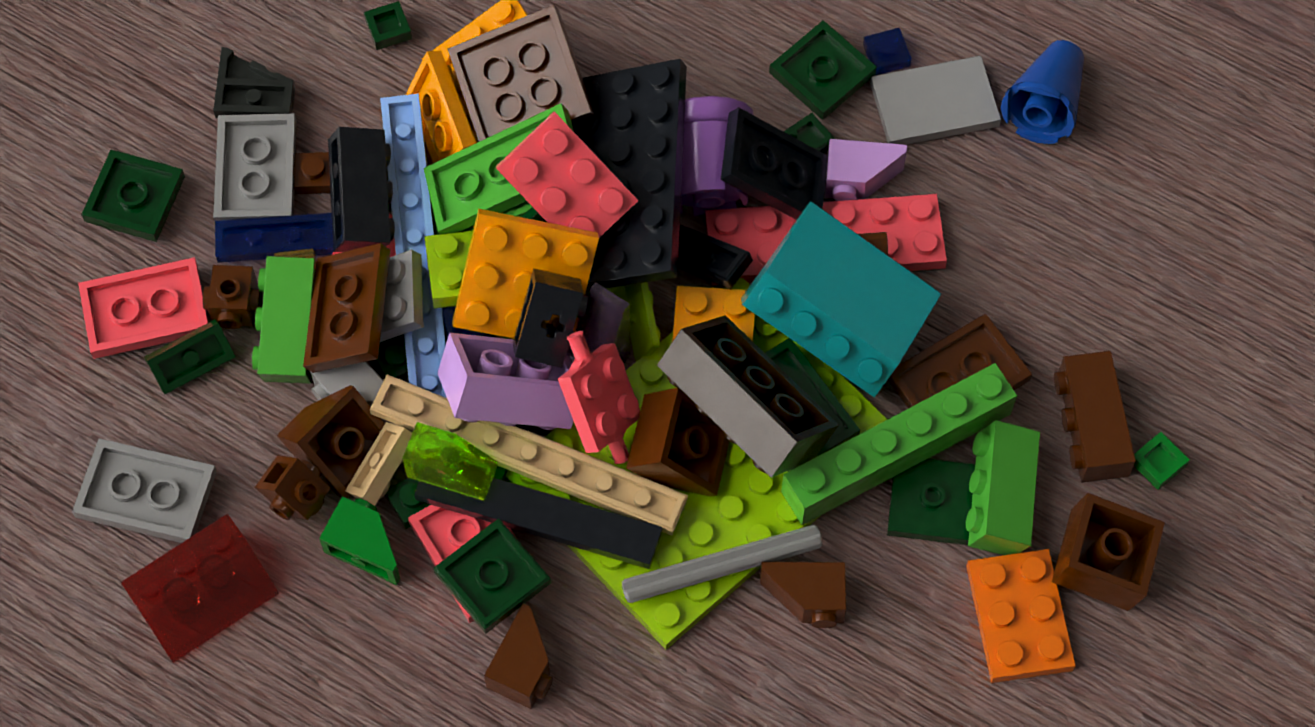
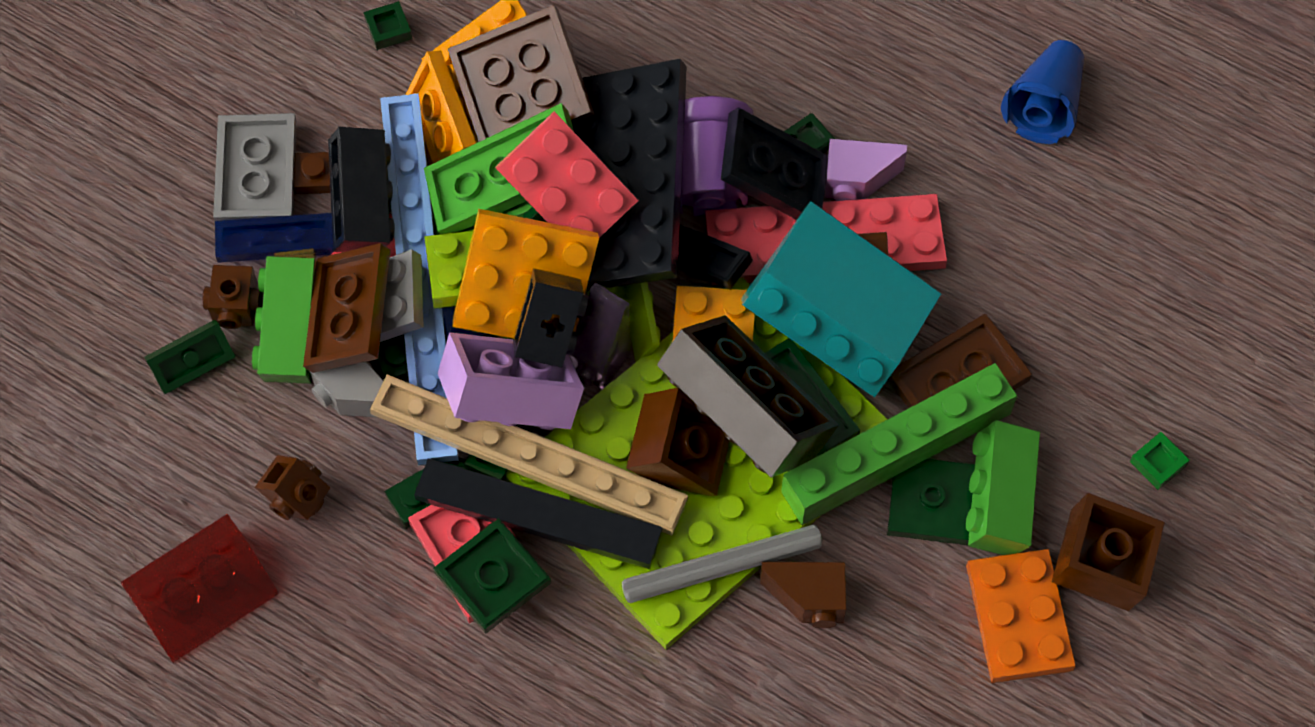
light grey plate [72,438,217,545] -> none
coral plate [78,257,209,359] -> none
dark green plate [81,149,185,242] -> none
pearl dark grey wing [213,47,295,118] -> none
reddish brown slope [277,385,385,498] -> none
green slope [319,496,400,585] -> none
tan plate [345,422,416,506] -> none
clear neon green slope [402,422,498,501] -> none
reddish brown slope [484,603,553,709] -> none
coral plate [558,331,640,464] -> none
dark green plate [769,20,877,120] -> none
clear blue plate [863,27,912,75] -> none
light grey tile [870,56,1001,145] -> none
reddish brown brick [1054,351,1136,483] -> none

